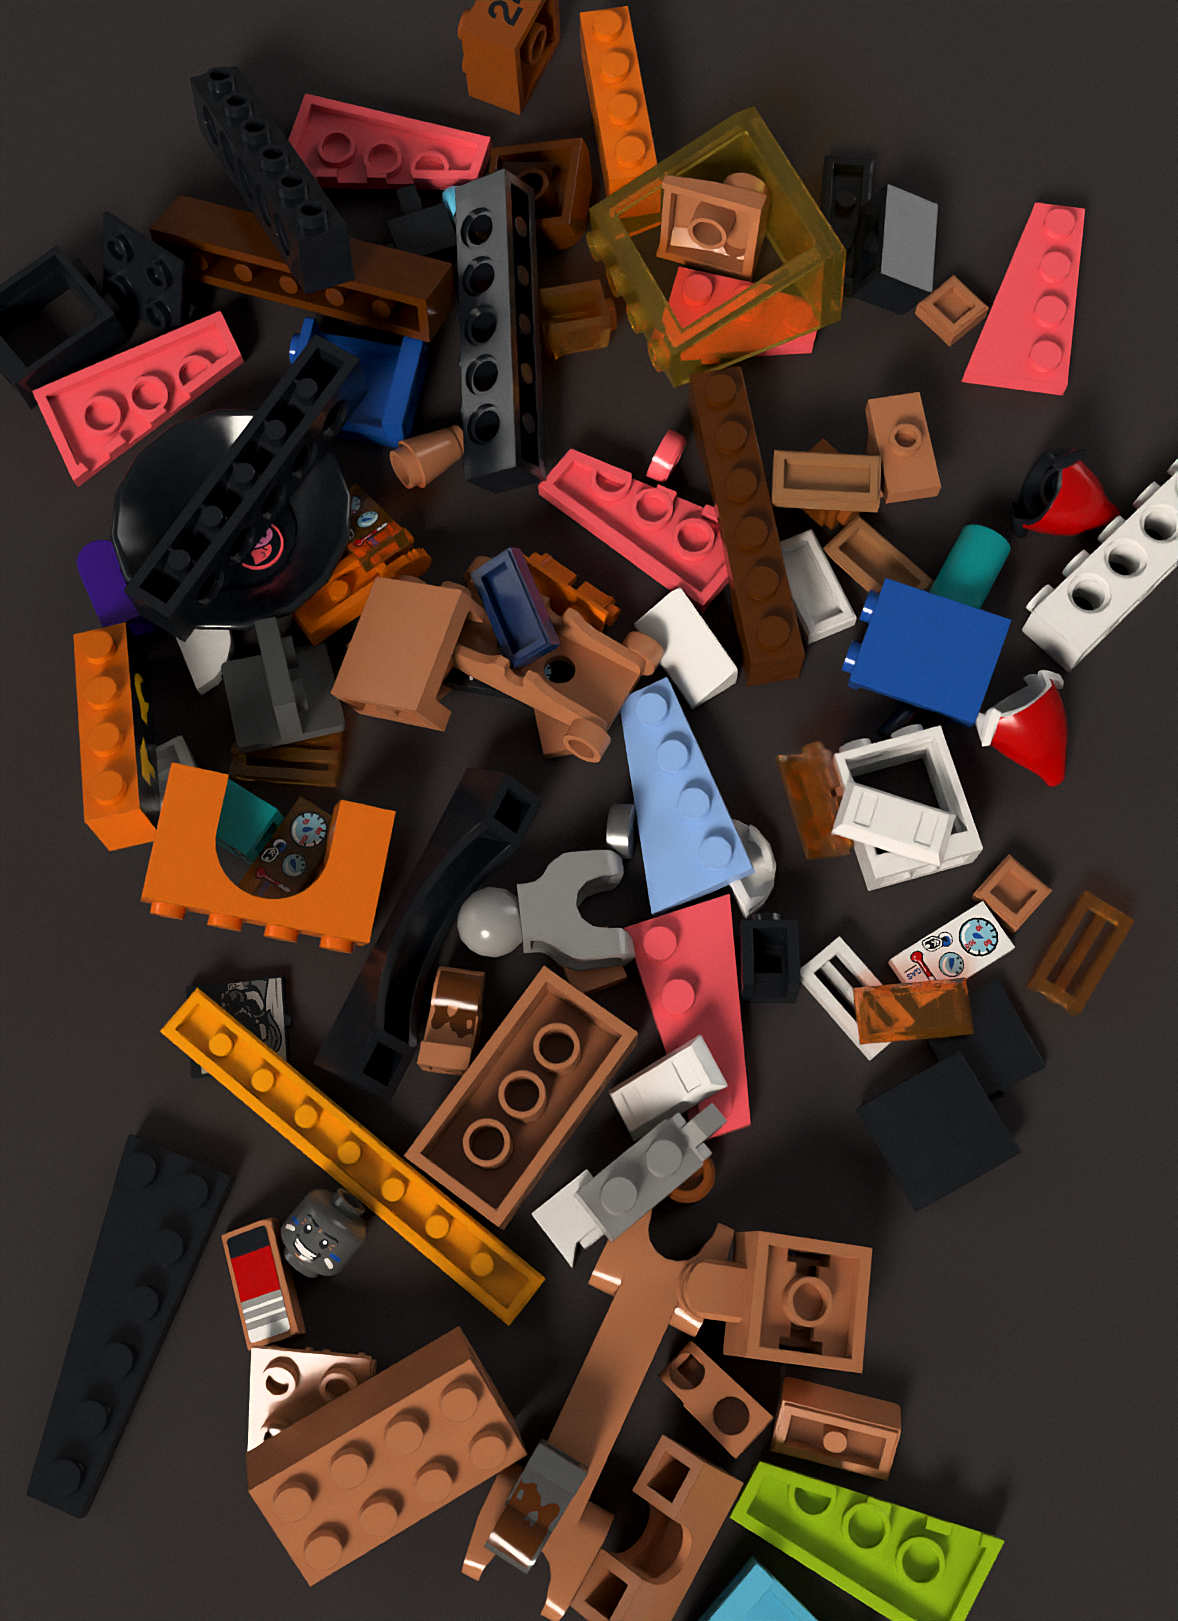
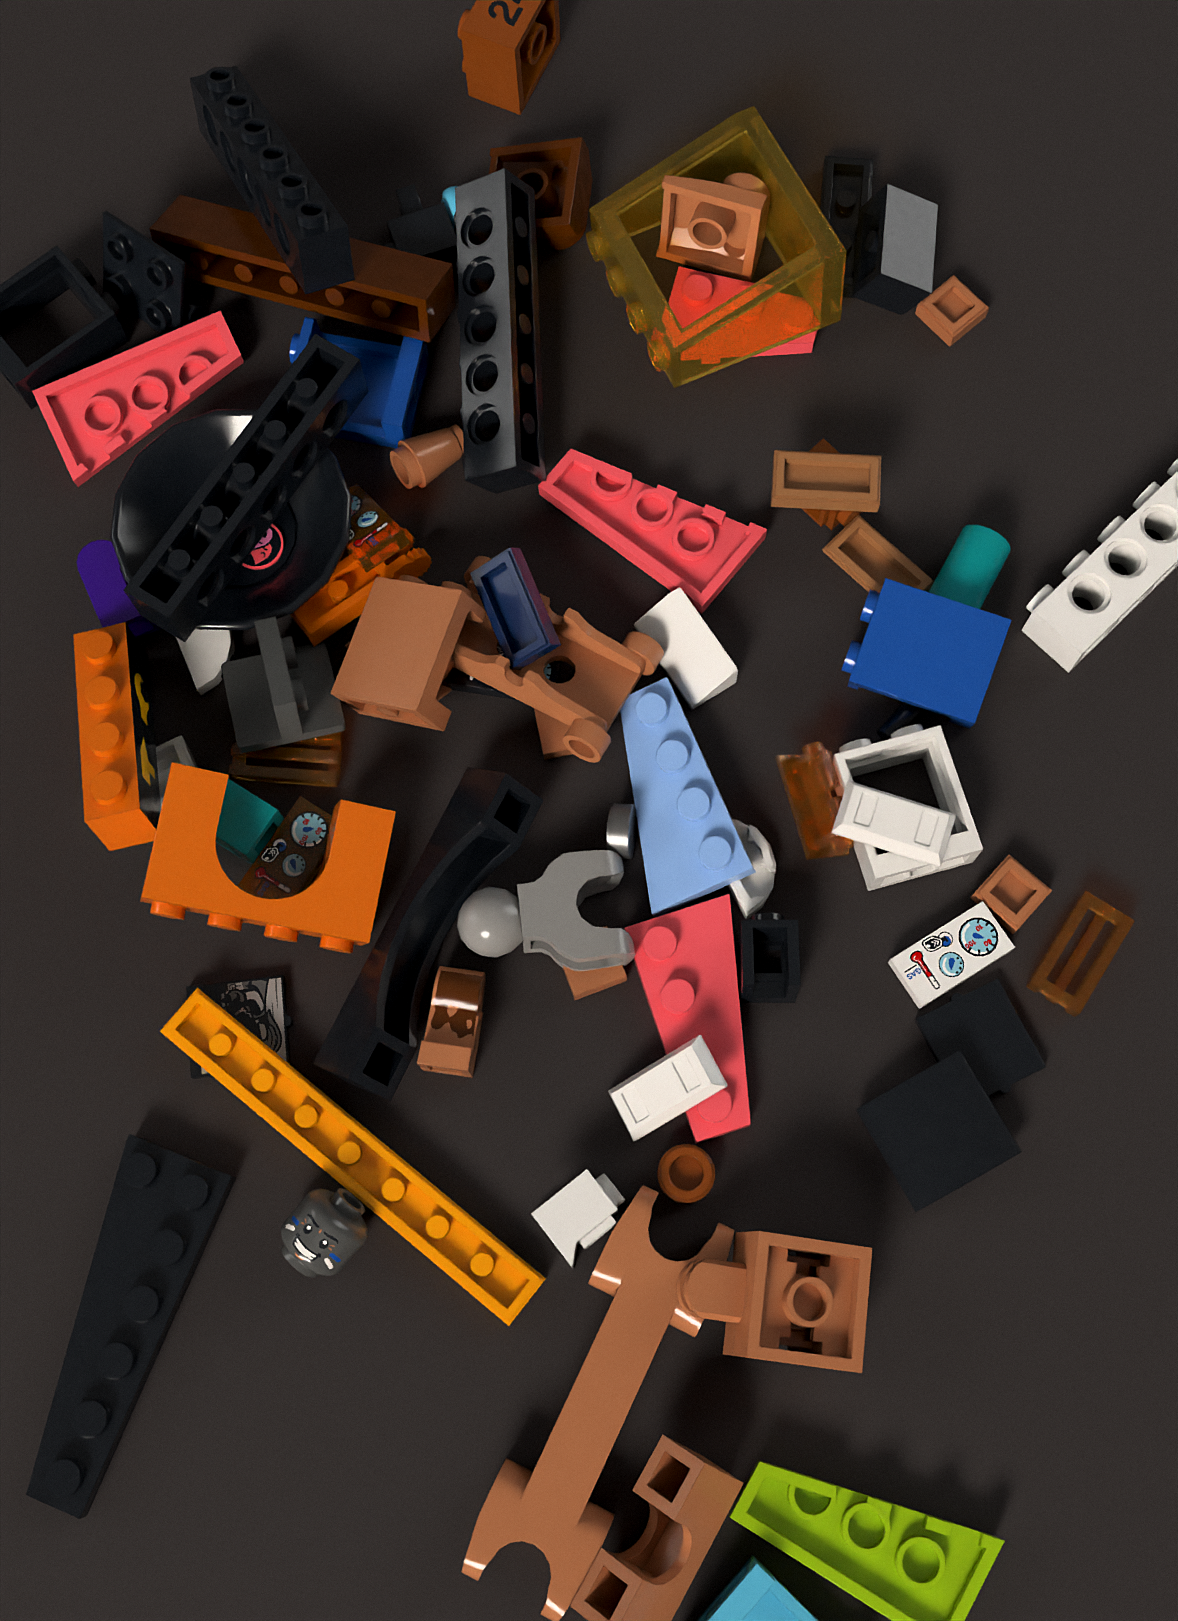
slope [221,1217,306,1351] -> none
nougat brick [246,1326,527,1587] -> none
nougat hinge [248,1344,377,1451] -> none
coral wing [288,93,492,190] -> none
nougat brick [404,966,638,1230] -> none
leg [484,1439,589,1574] -> none
orange hinge [523,552,621,633] -> none
clear orange window [539,279,617,364] -> none
light grey hinge [574,1103,727,1243] -> none
orange brick [579,6,659,216] -> none
coral tile [646,429,687,484] -> none
nougat leg [658,1340,774,1459] -> none
reddish brown arch [688,366,805,687] -> none
nougat slope [770,1377,902,1481] -> none
white tile [780,529,857,645] -> none
white tile [800,936,915,1061] -> none
clear orange tile [852,977,974,1045] -> none
nougat brick [865,392,941,504] -> none
coral wing [961,202,1085,396] -> none
red hat [975,670,1068,787] -> none
hat [1009,447,1121,538] -> none

